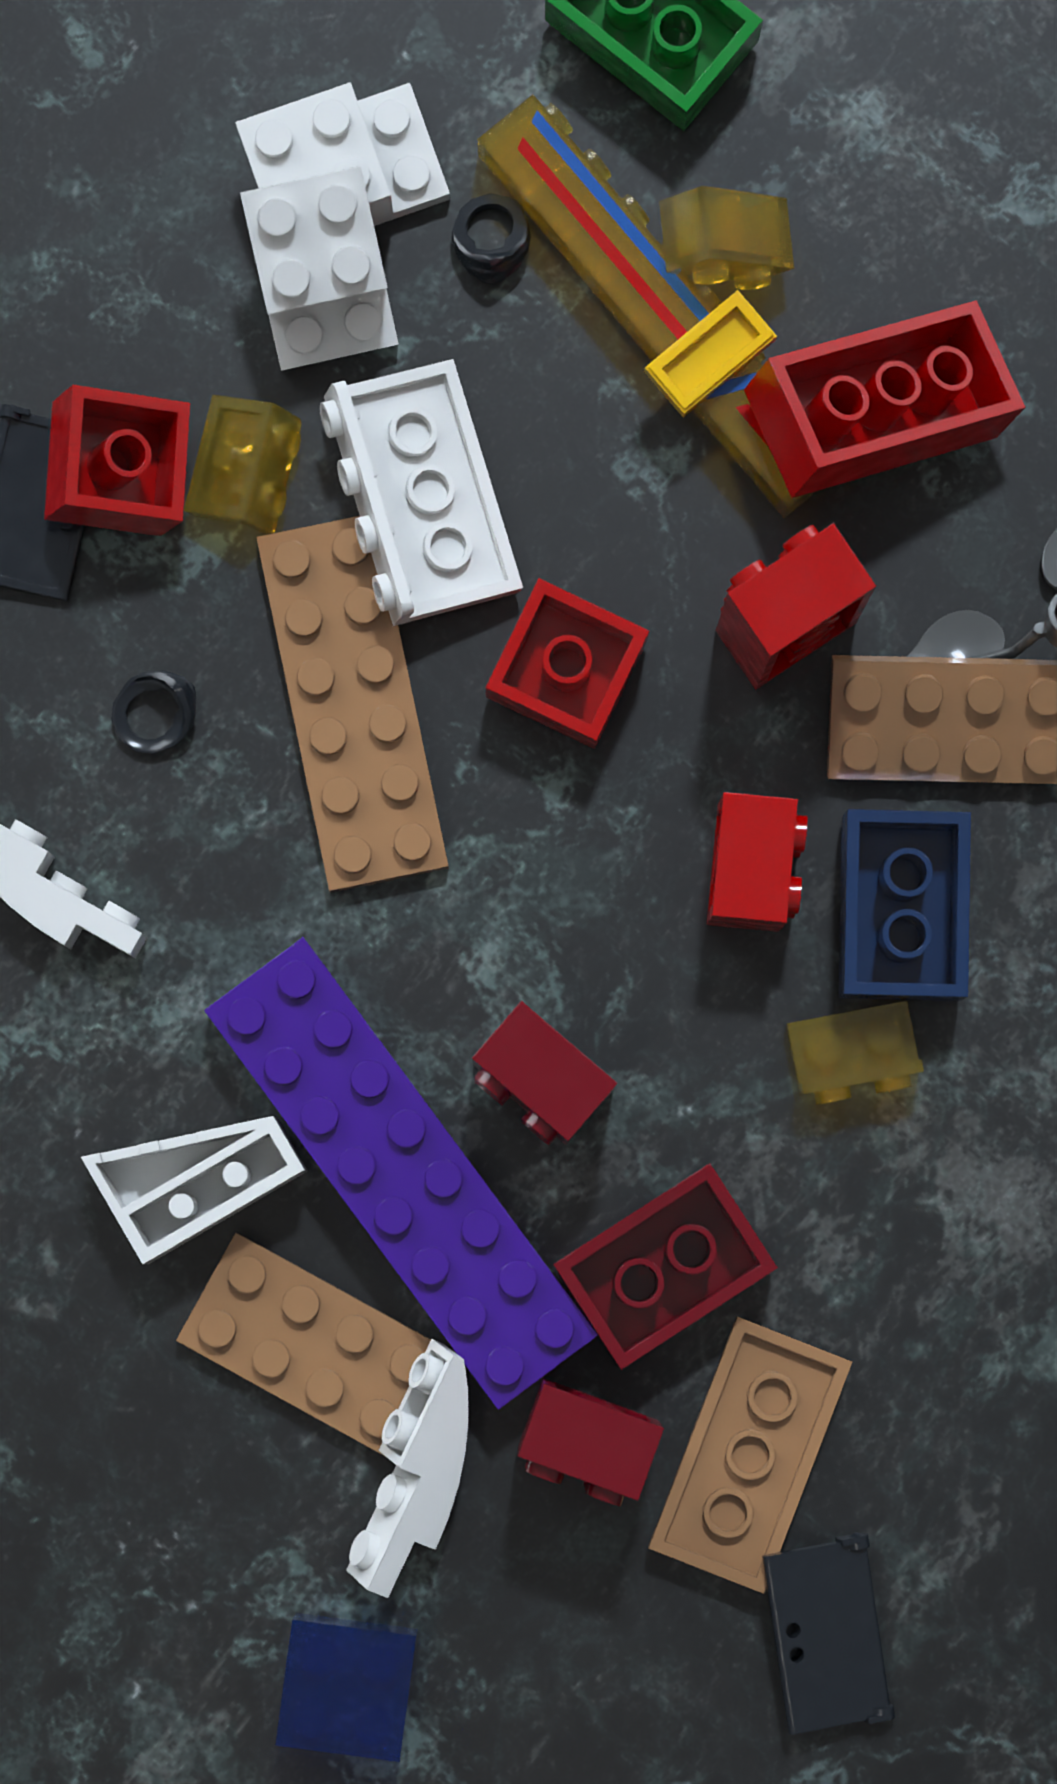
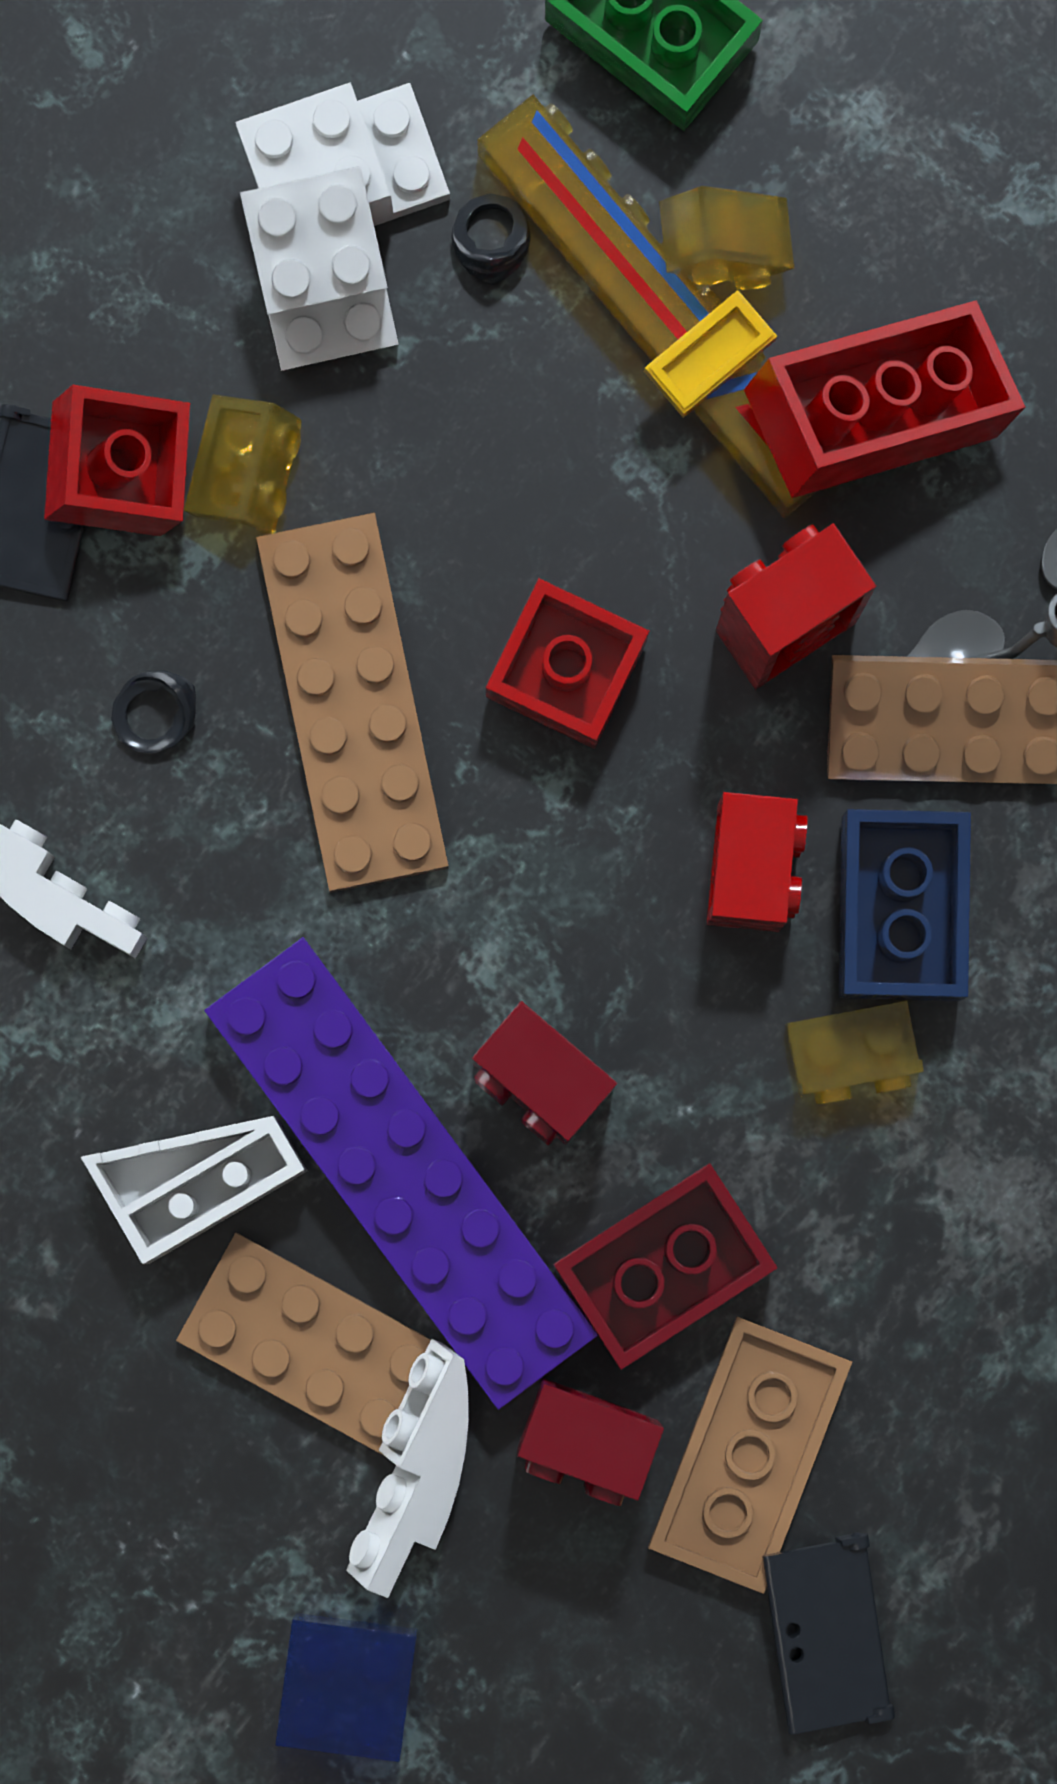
white bracket [320,359,523,626] -> none

